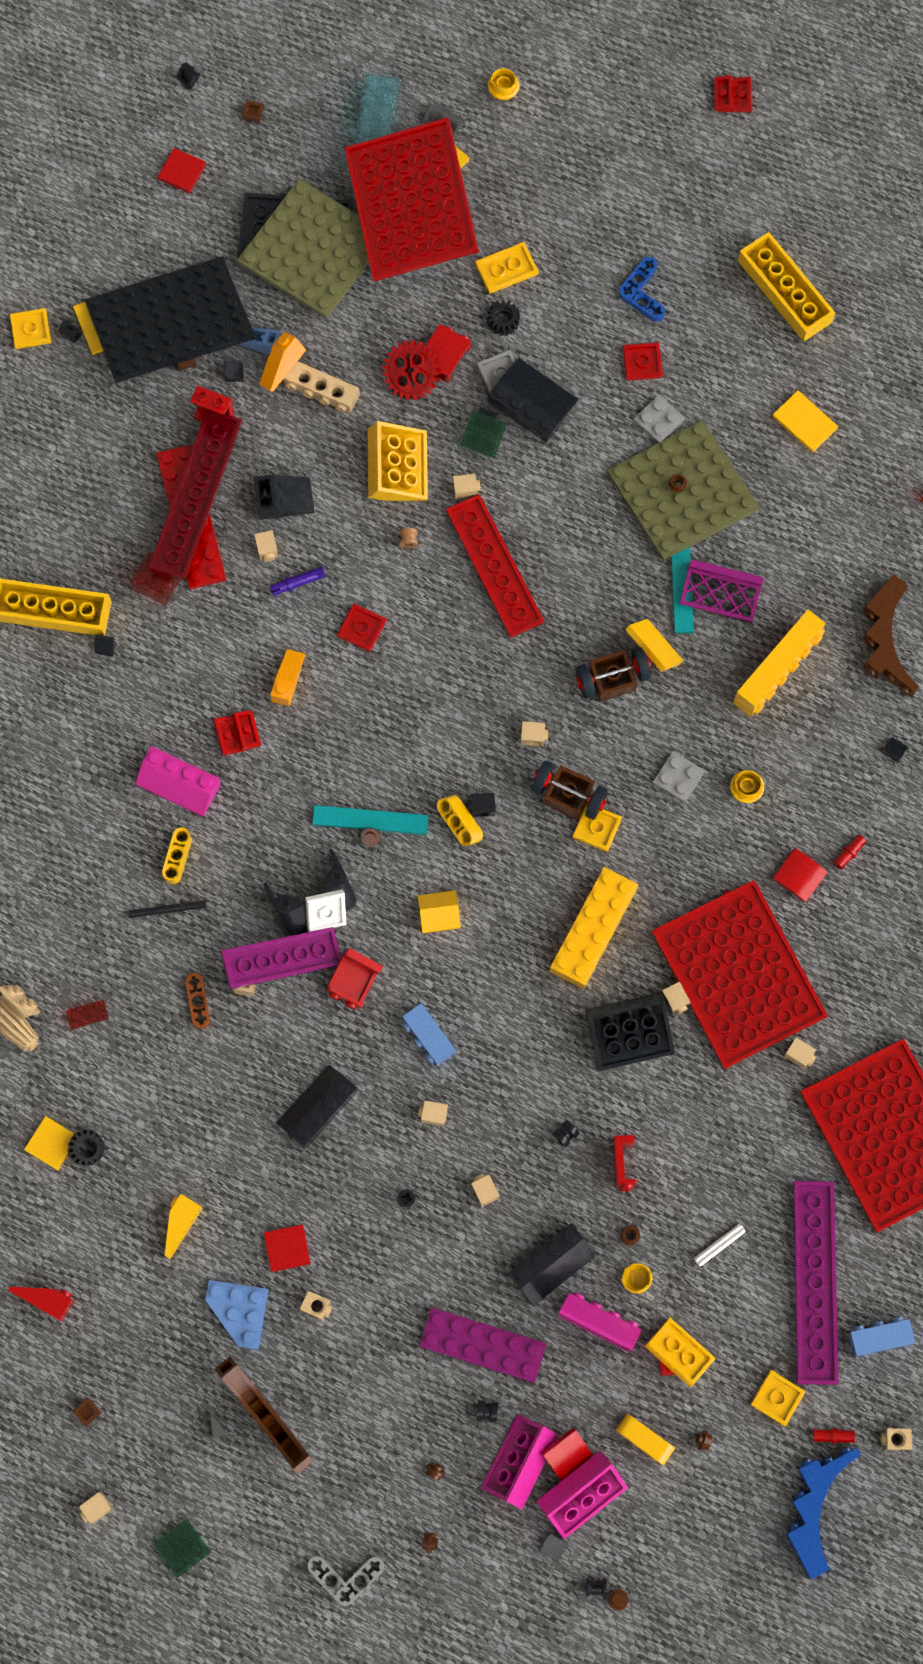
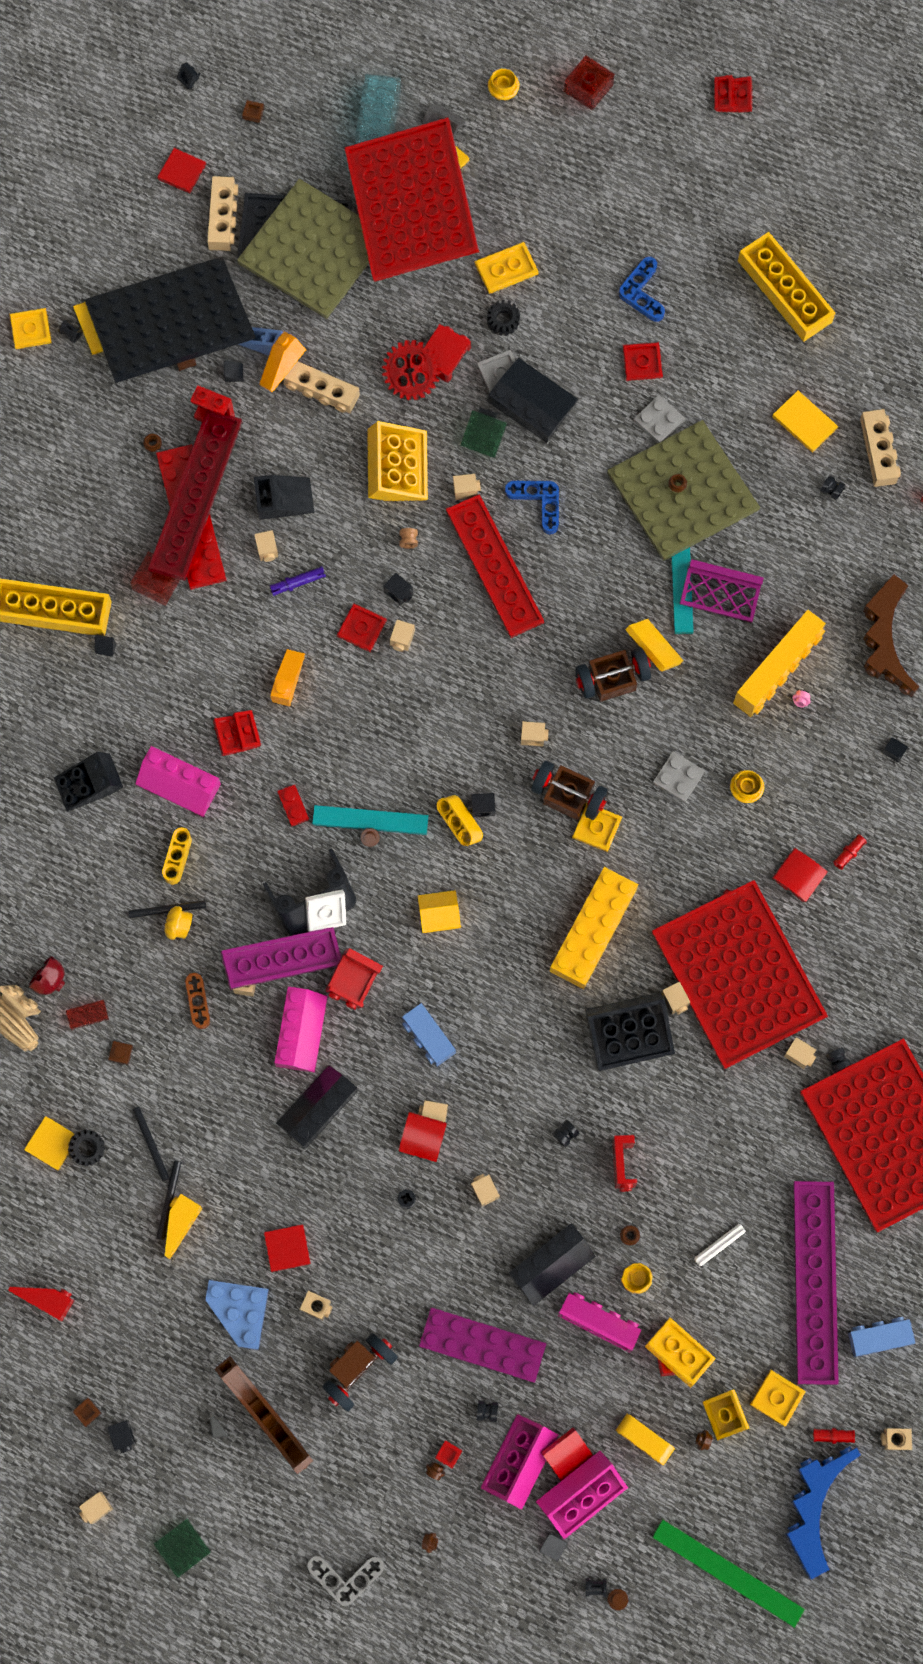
none -> dark red cylinder [28,956,65,995]
none -> black slope [54,752,123,812]
none -> black brick [107,1420,136,1453]
none -> reddish brown plate [108,1041,133,1065]
none -> black bar [132,1107,170,1182]
none -> reddish brown plate [143,434,162,452]
none -> black bar [156,1161,182,1240]
none -> yellow piece [164,906,192,940]
none -> tan brick [207,176,238,251]
none -> dark pink slope [275,987,328,1073]
none -> red plate [277,784,309,827]
none -> brick [322,1333,398,1412]
none -> black brick [383,573,413,606]
none -> tan brick [390,620,415,652]
none -> red slope [399,1112,447,1162]
none -> red plate [435,1440,463,1469]
none -> blue beam [505,481,559,534]
none -> clear red brick [564,55,614,111]
none -> green tile [652,1519,805,1628]
none -> yellow slope [703,1389,749,1441]
none -> bright pink plate [792,690,811,708]
none -> black wheel [820,475,846,500]
none -> black wheel [826,1047,852,1073]
none -> tan brick [860,409,901,487]

